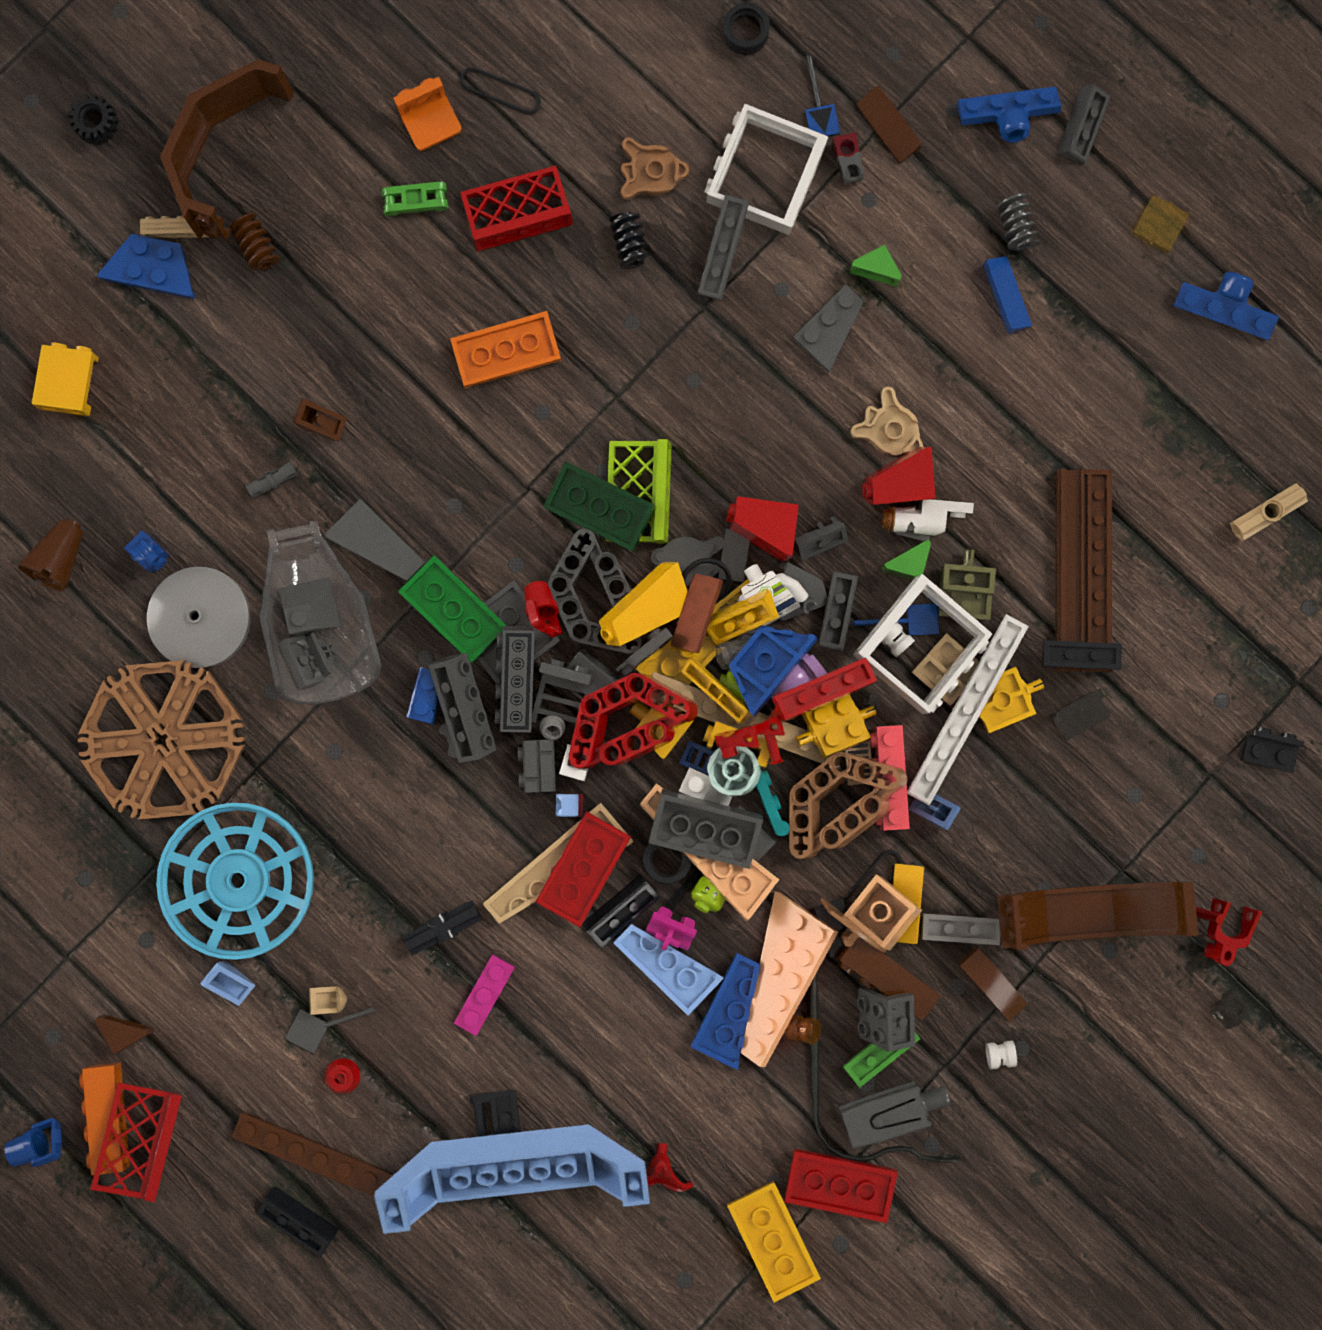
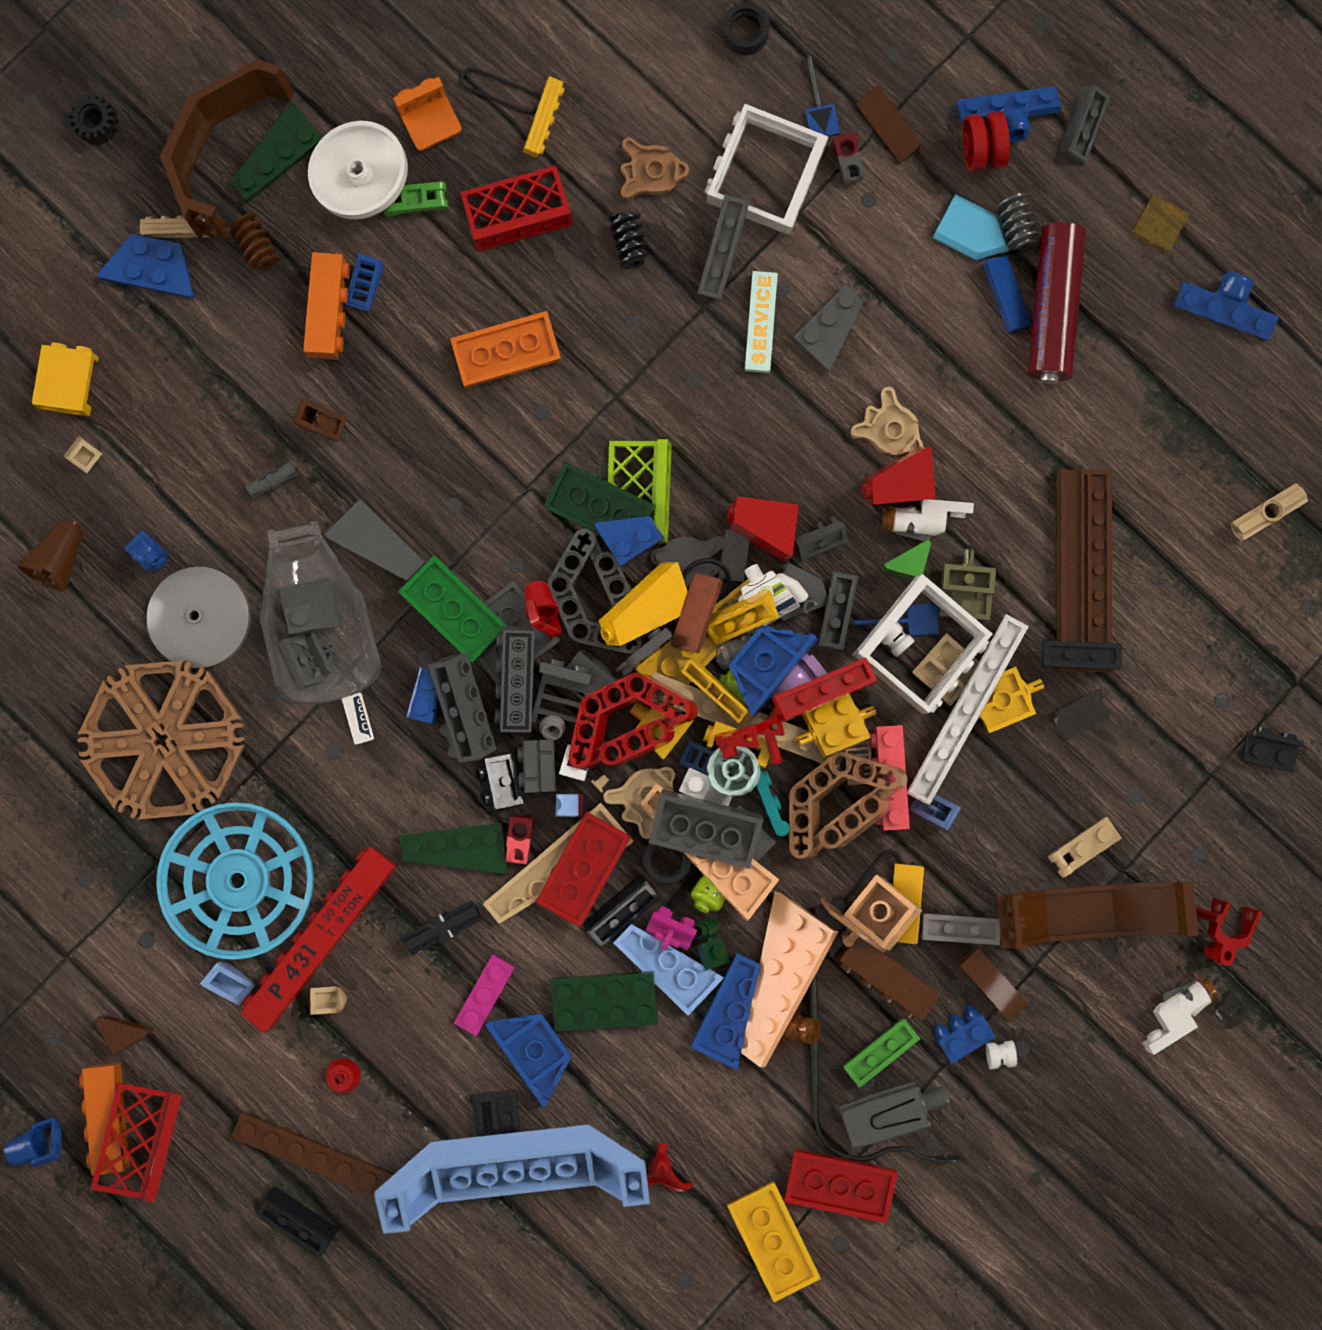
dark grey piece [285,1007,374,1054] -> none
bright green slope [849,245,902,287] -> none
dark grey bracket [857,987,915,1052] -> none
none -> tan slope [64,436,102,473]
none -> dark green wing [230,101,323,203]
none -> red brick [240,847,398,1033]
none -> orange brick [303,252,350,360]
none -> white dish [308,121,408,219]
none -> white sticker [342,693,374,745]
none -> blue slope [345,254,385,313]
none -> dark green wing [399,823,508,874]
none -> bracket [475,753,523,812]
none -> blue wing [485,1013,572,1107]
none -> leg [506,814,535,865]
none -> yellow piece [523,76,564,158]
none -> dark green plate [550,971,659,1031]
none -> tan piece [591,775,609,793]
none -> blue wing [594,516,664,566]
none -> tan tile [603,767,675,839]
none -> dark green plate [694,918,730,971]
none -> light aqua tile [745,271,778,373]
none -> medium azure tile [933,194,1010,261]
none -> blue plate [934,1005,996,1064]
none -> red wheel [962,111,1010,172]
none -> dark red piece [1028,222,1086,384]
none -> tan plate [1047,817,1122,878]
none -> white plate [1142,977,1219,1055]

